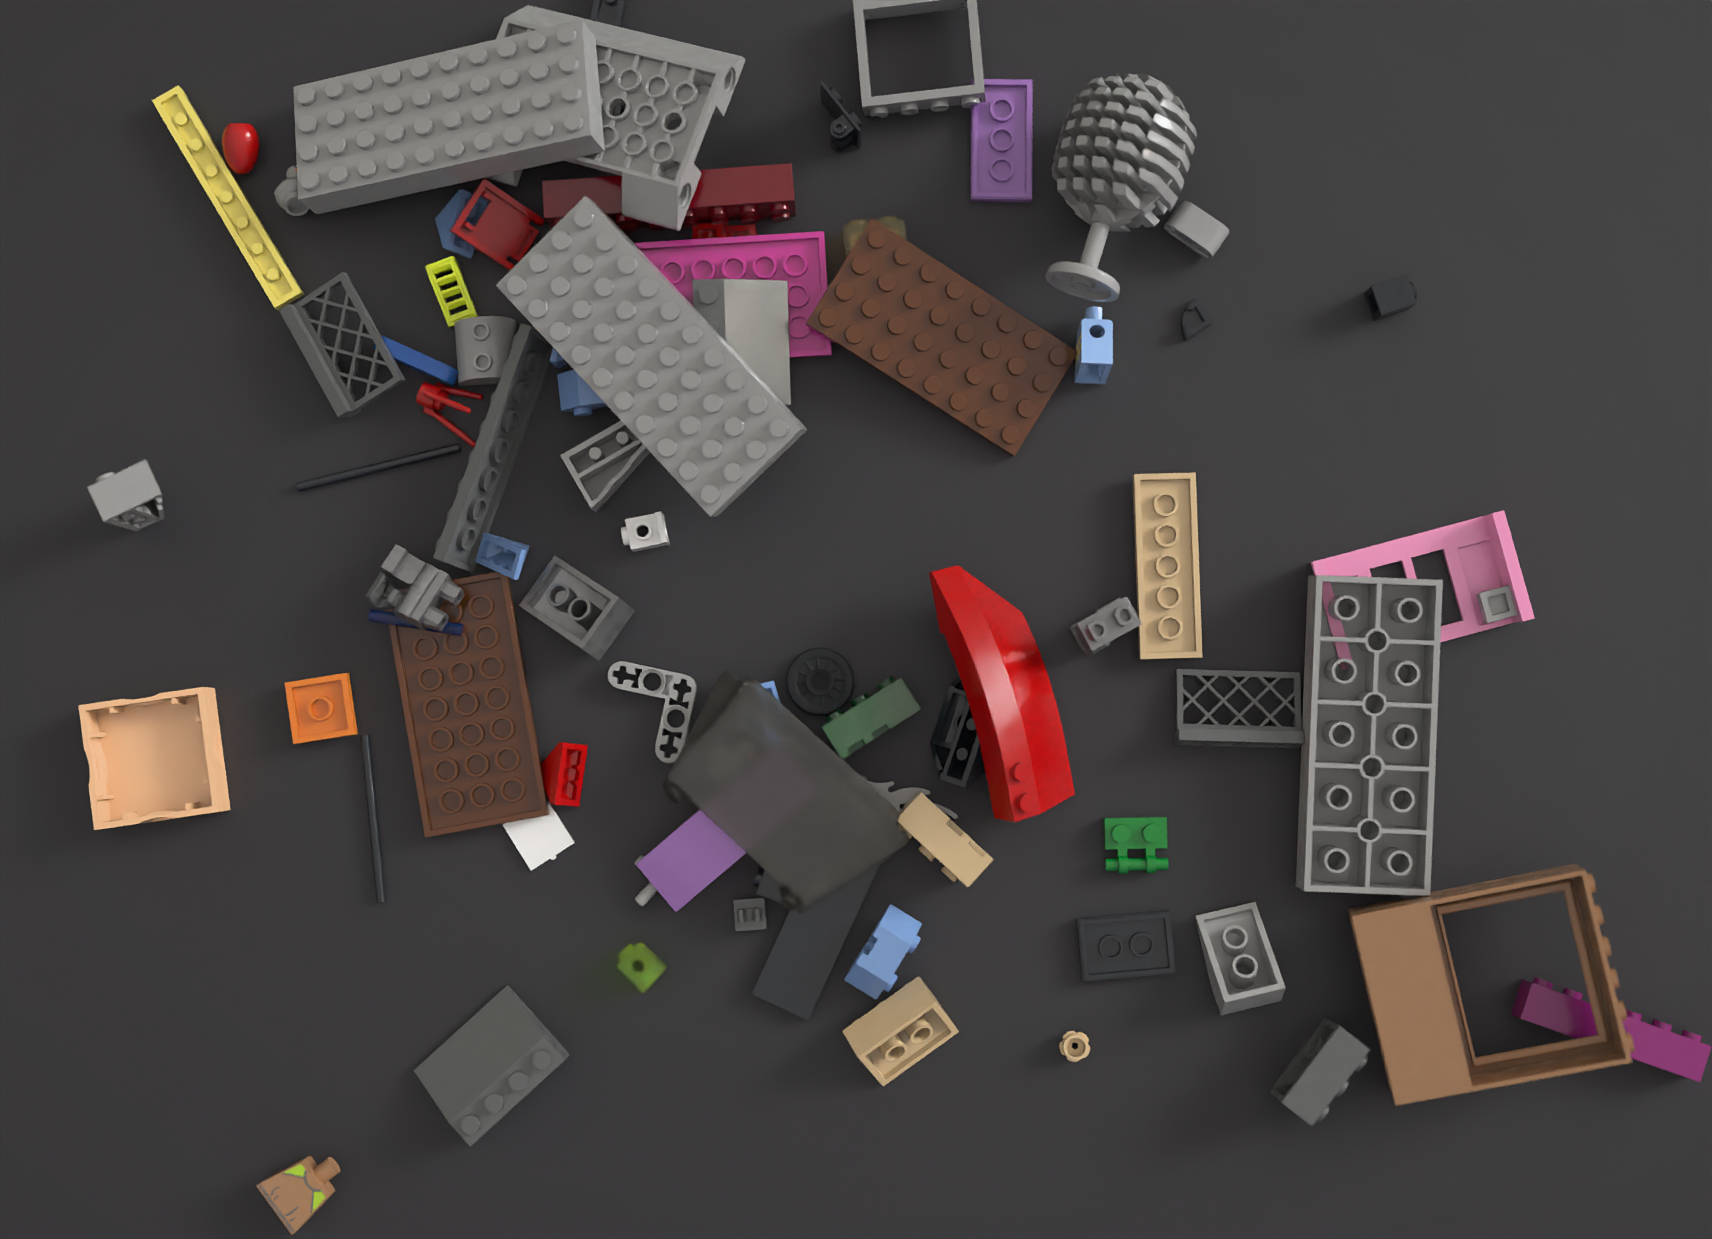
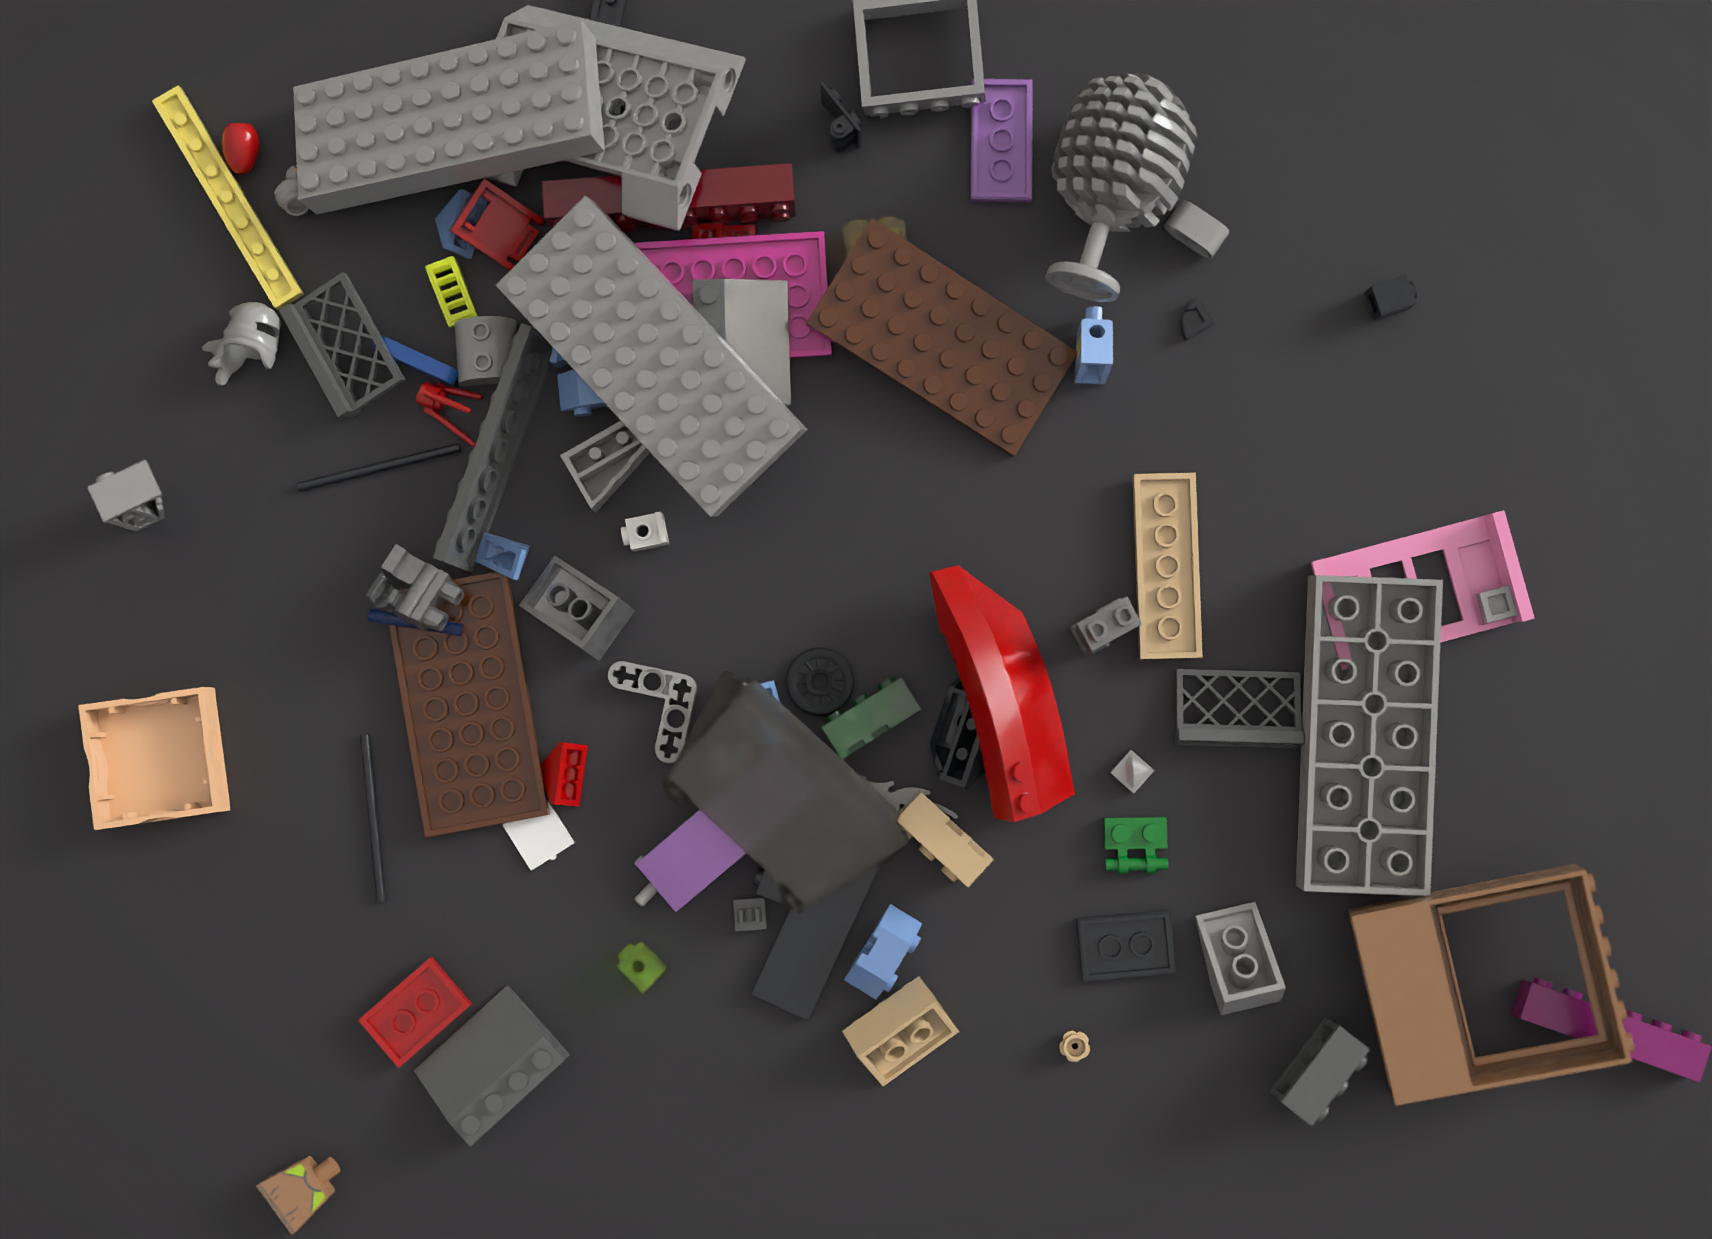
orange plate [285,673,358,744] -> none
none -> light grey piece [202,302,281,386]
none -> red plate [358,957,472,1068]
none -> light grey tile [1110,750,1154,794]

